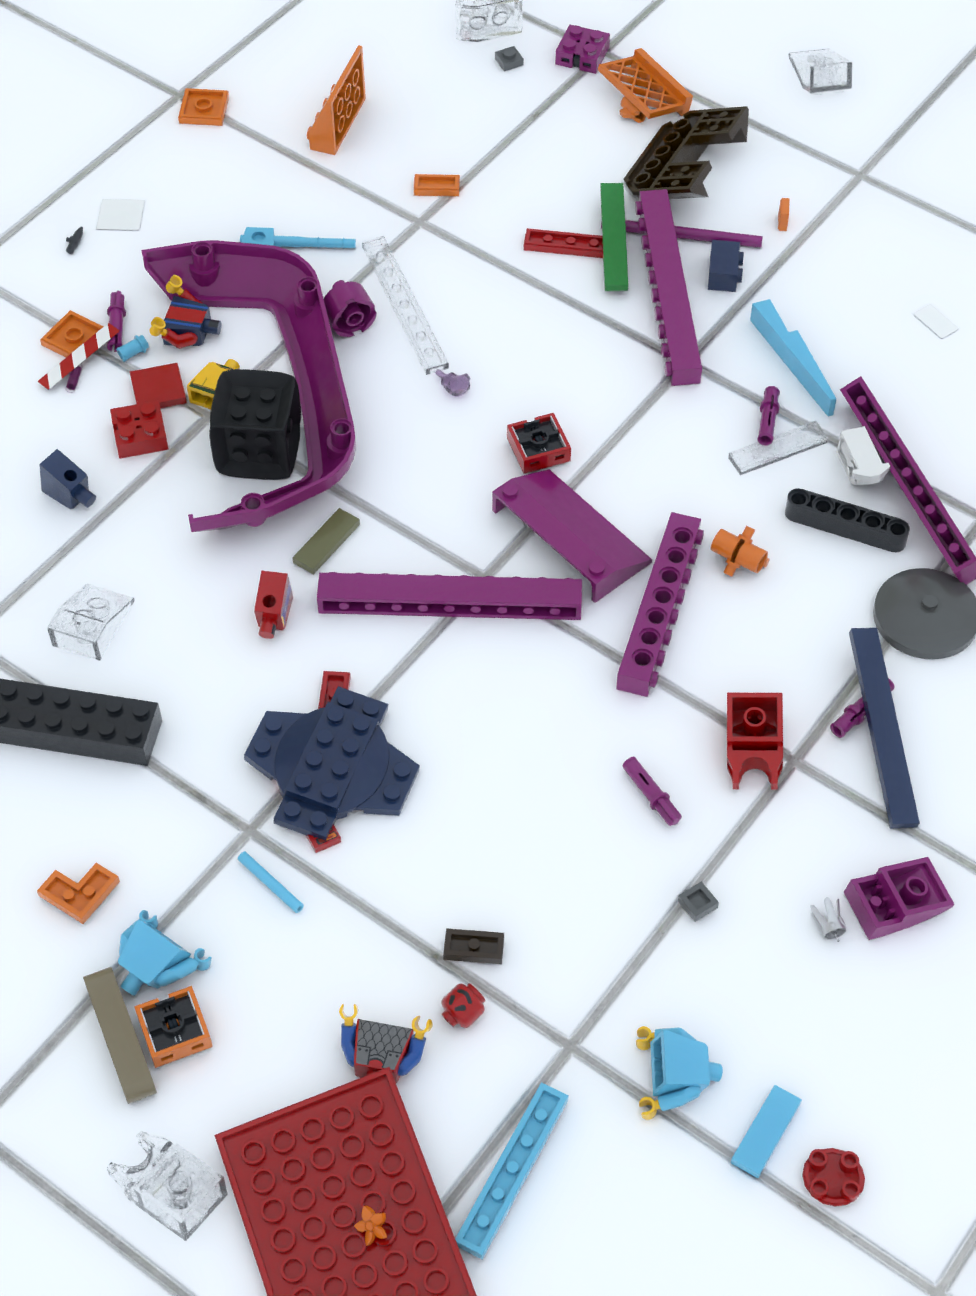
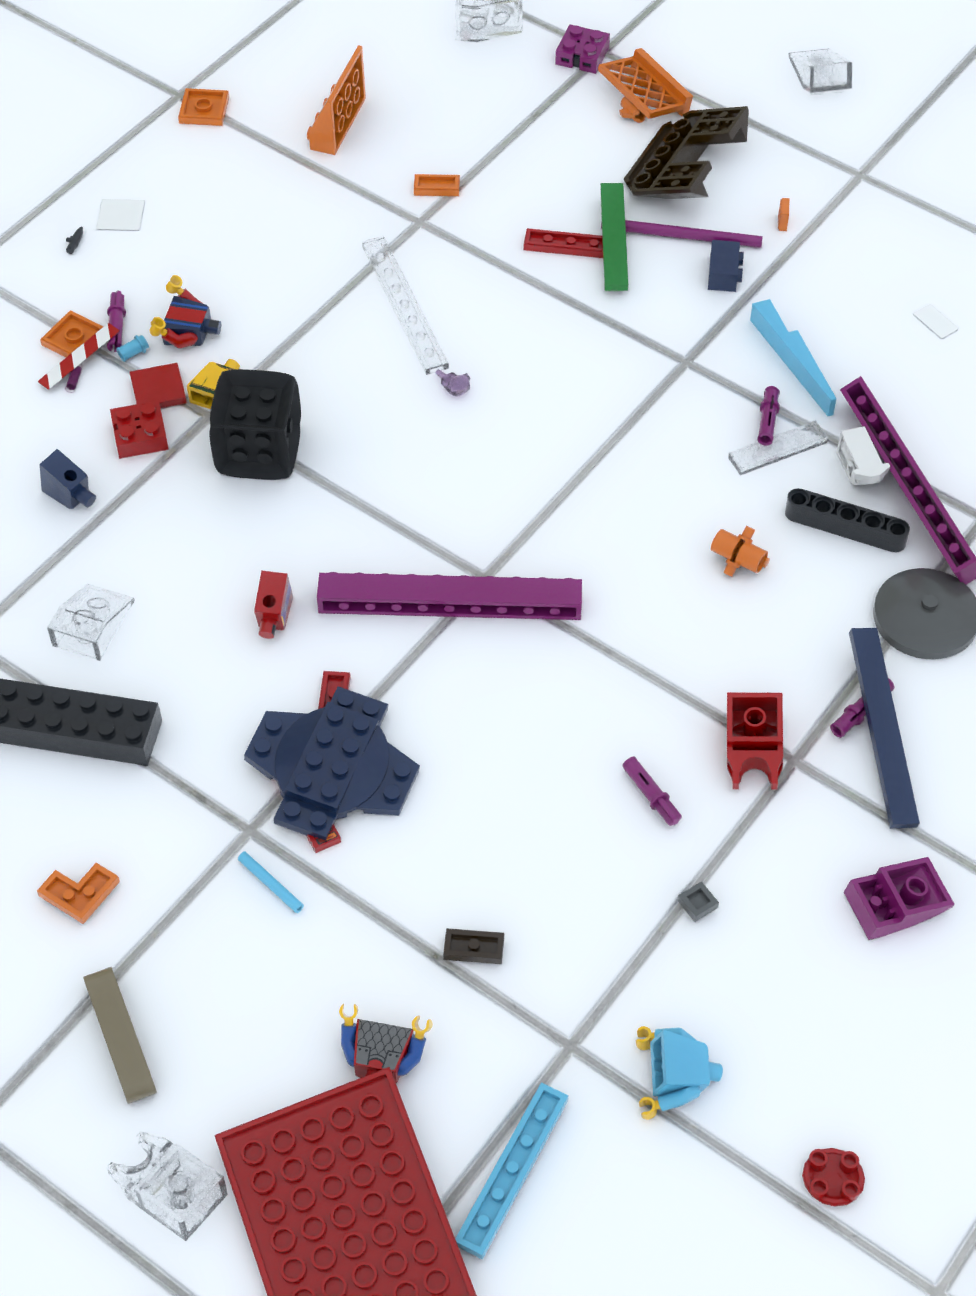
medium azure torso [118,910,212,996] -> none
piece [134,986,213,1068] -> none
magenta panel [141,240,356,532] -> none
medium azure piece [240,227,356,249] -> none
olive tile [292,508,360,575] -> none
magenta brick [324,280,377,337] -> none
orange plant [354,1205,387,1246] -> none
red head [441,983,486,1028] -> none
magenta slope [492,469,652,603] -> none
dark grey plate [495,46,524,71] -> none
piece [507,412,571,474] -> none
magenta brick [616,512,704,697] -> none
magenta brick [635,189,702,386] -> none
medium azure tile [731,1085,802,1178] -> none
flat silver piece [810,897,846,942] -> none

